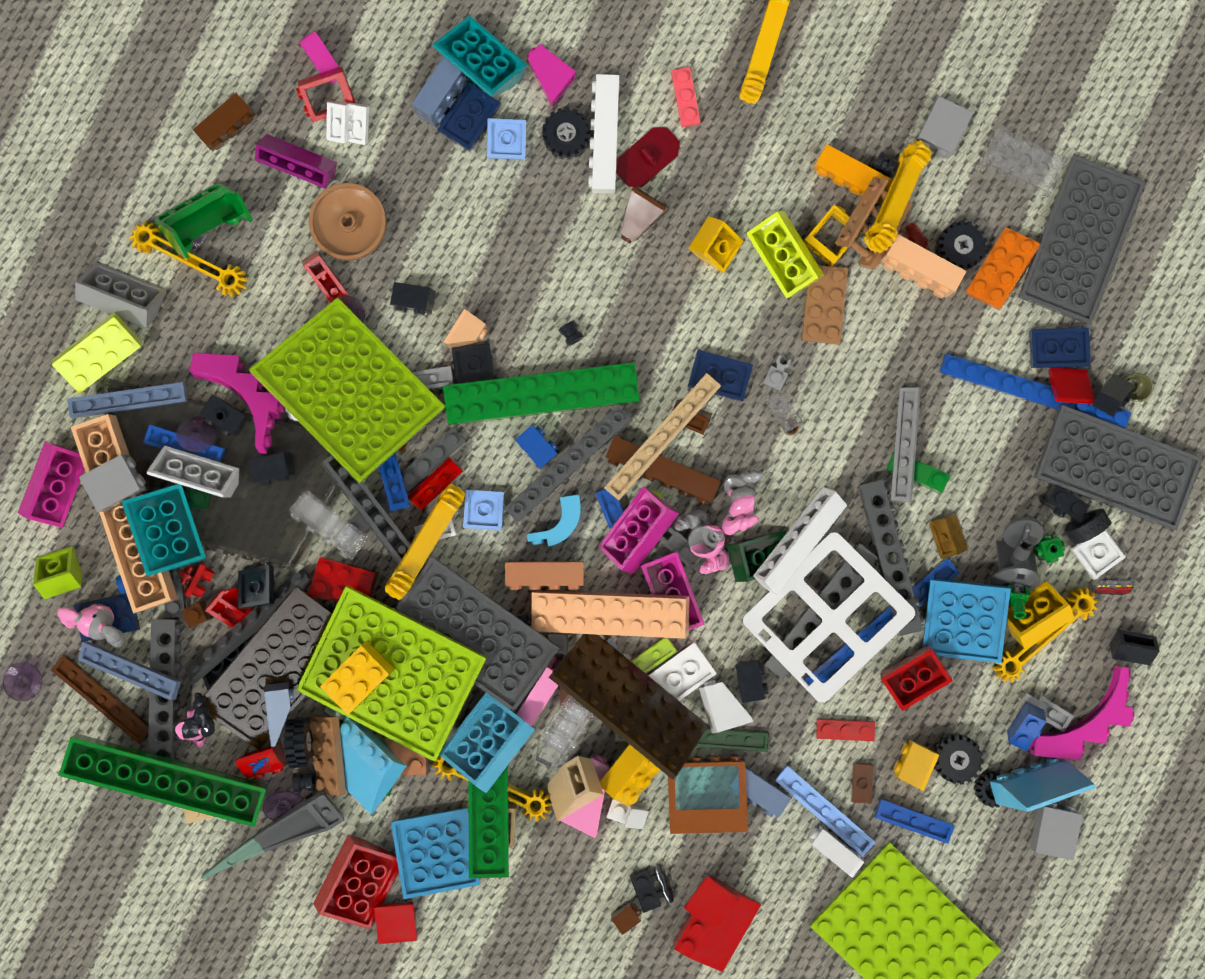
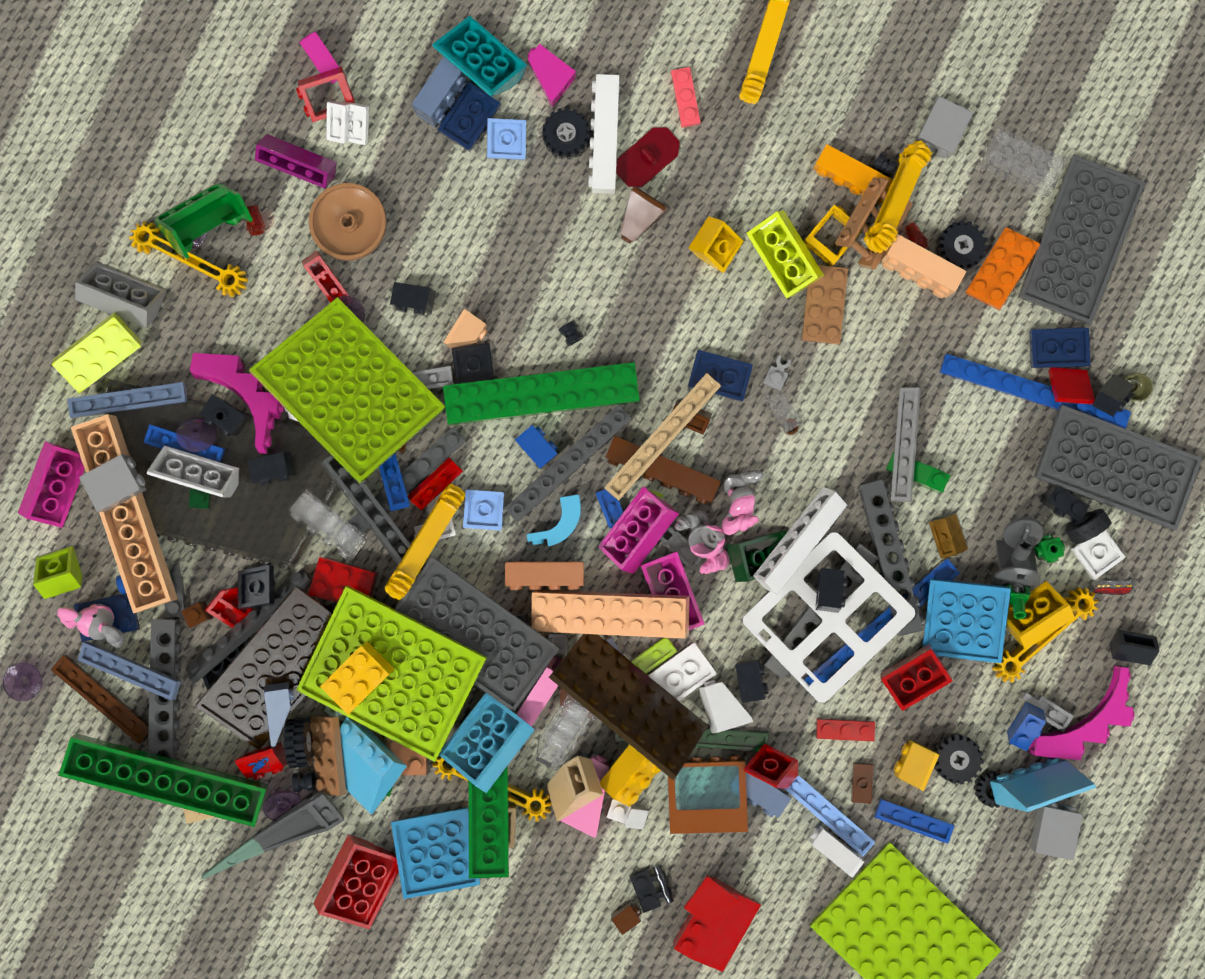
teal slope [121,484,206,577] -> none
black hair [173,692,215,749] -> none
red hips [178,561,214,598] -> none
reddish brown brick [193,92,256,152] -> none
red tile [374,901,418,944] -> none
none -> clear red cone [246,205,266,236]
none -> red slope [743,744,798,788]
none -> black brick [815,568,847,613]

